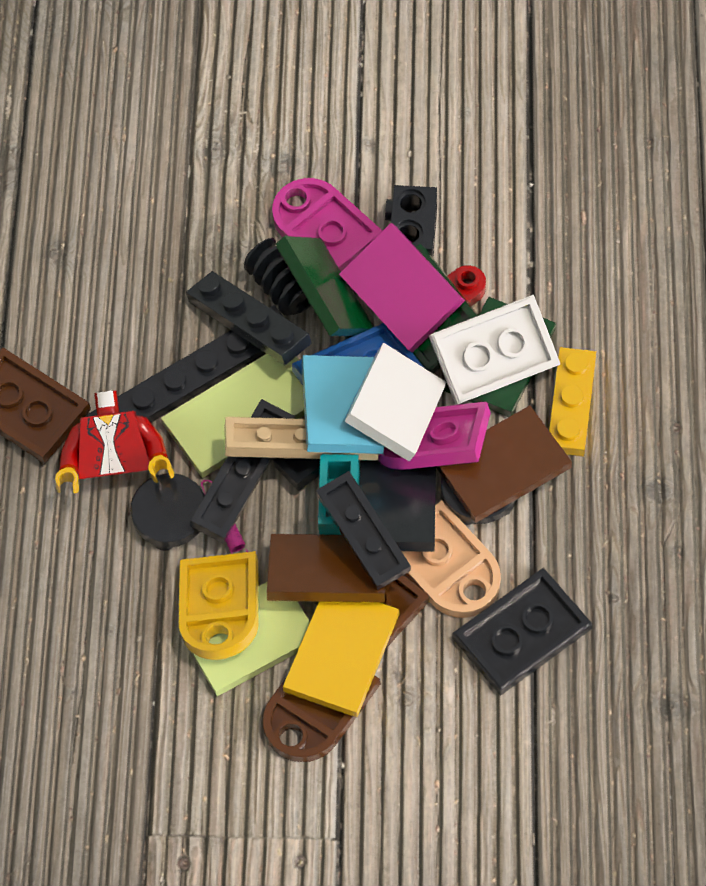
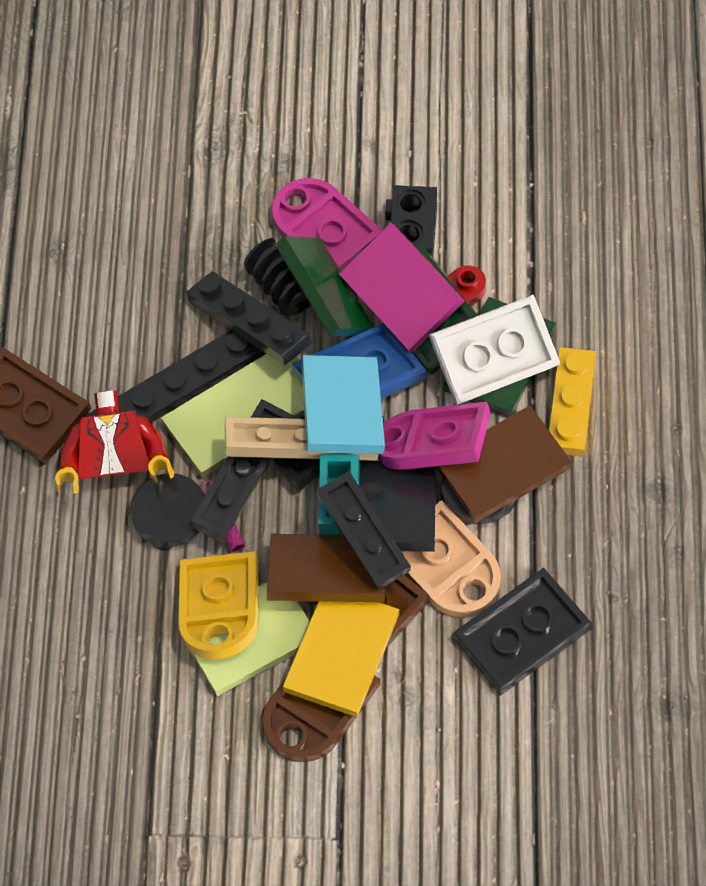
white tile [344,343,447,461] -> none

